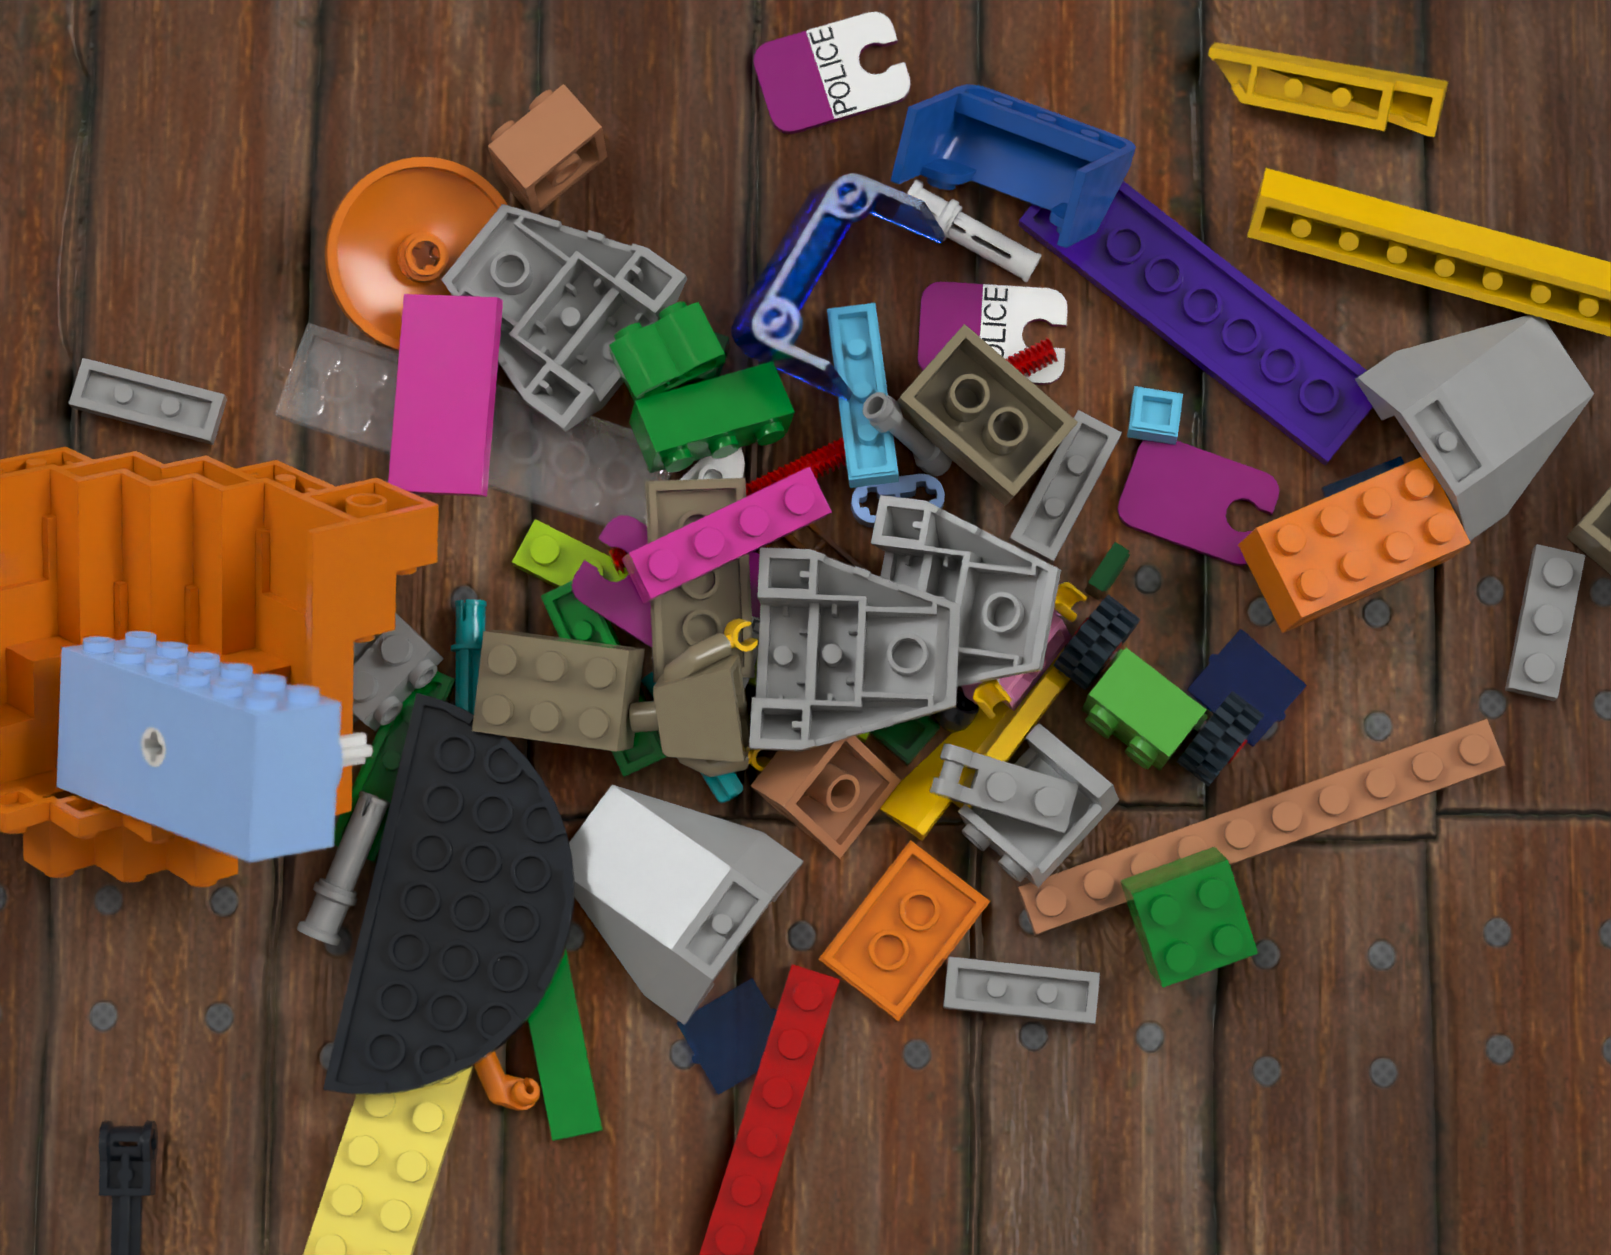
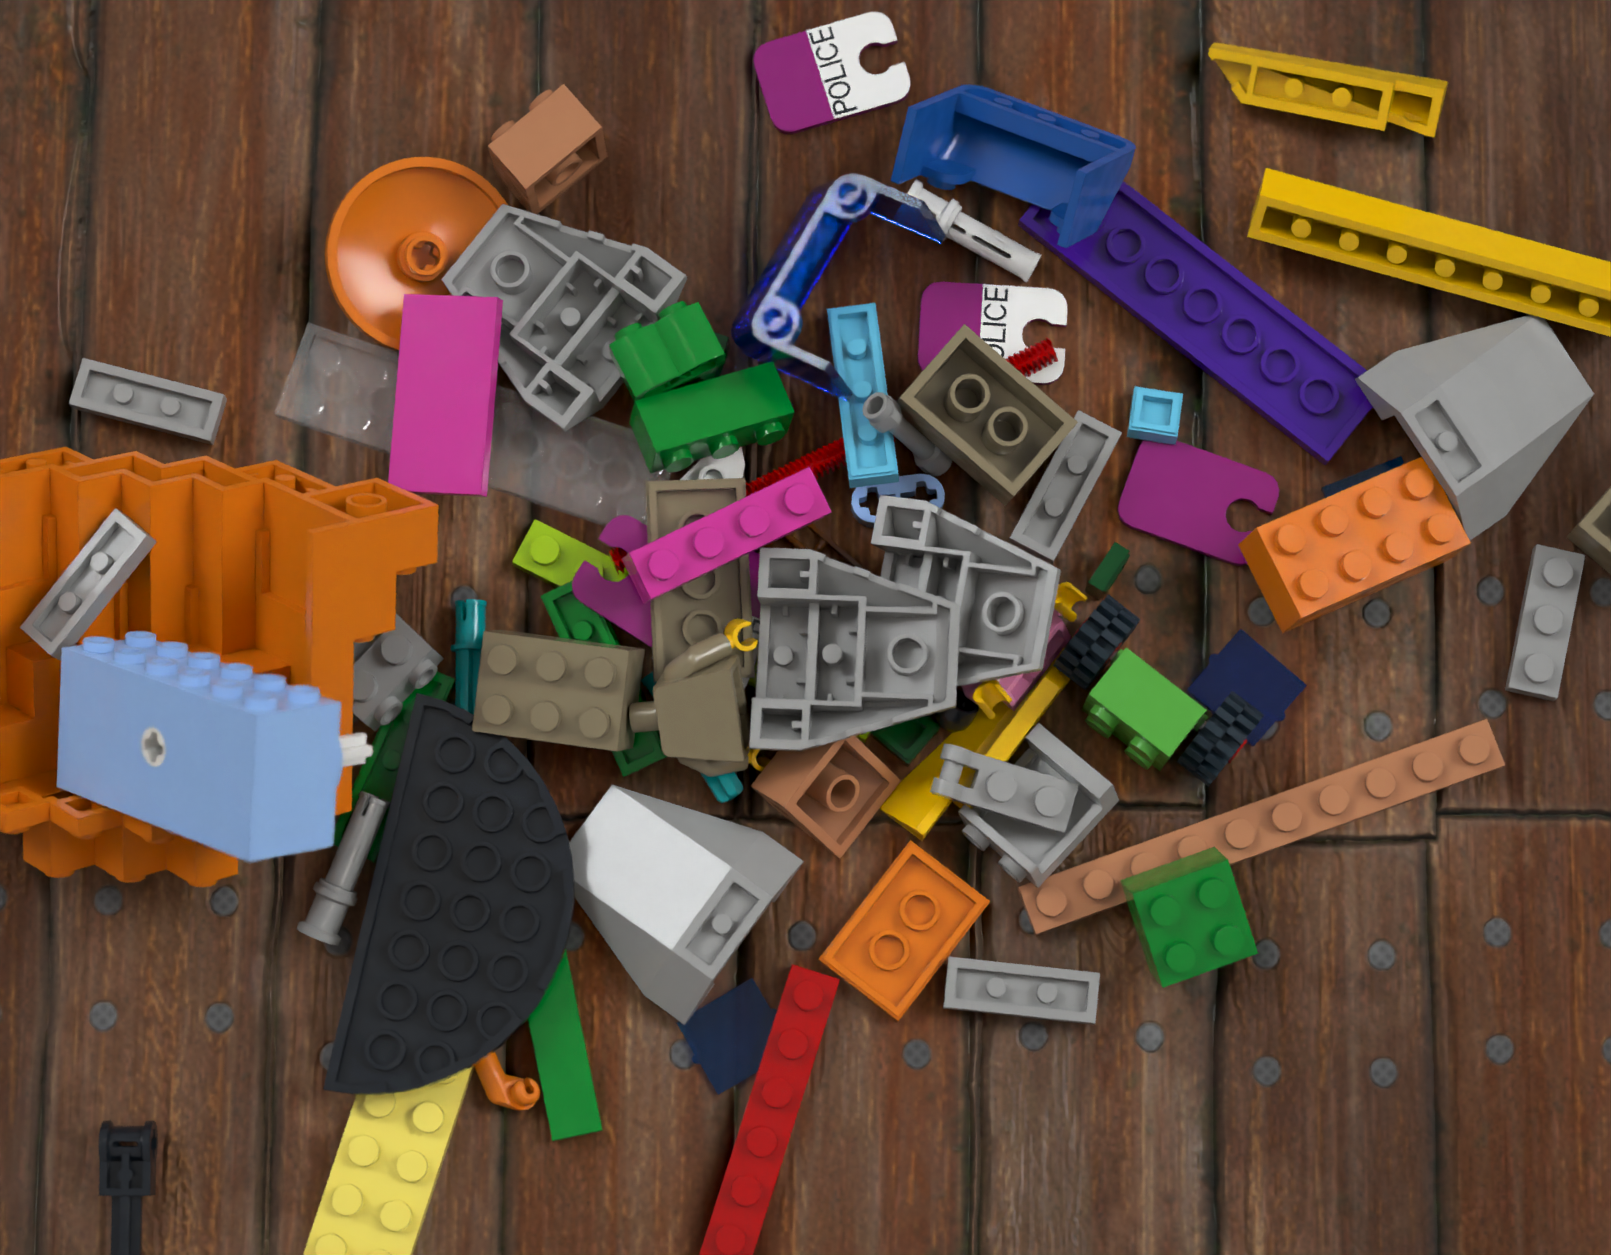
none -> light grey plate [20,508,157,661]

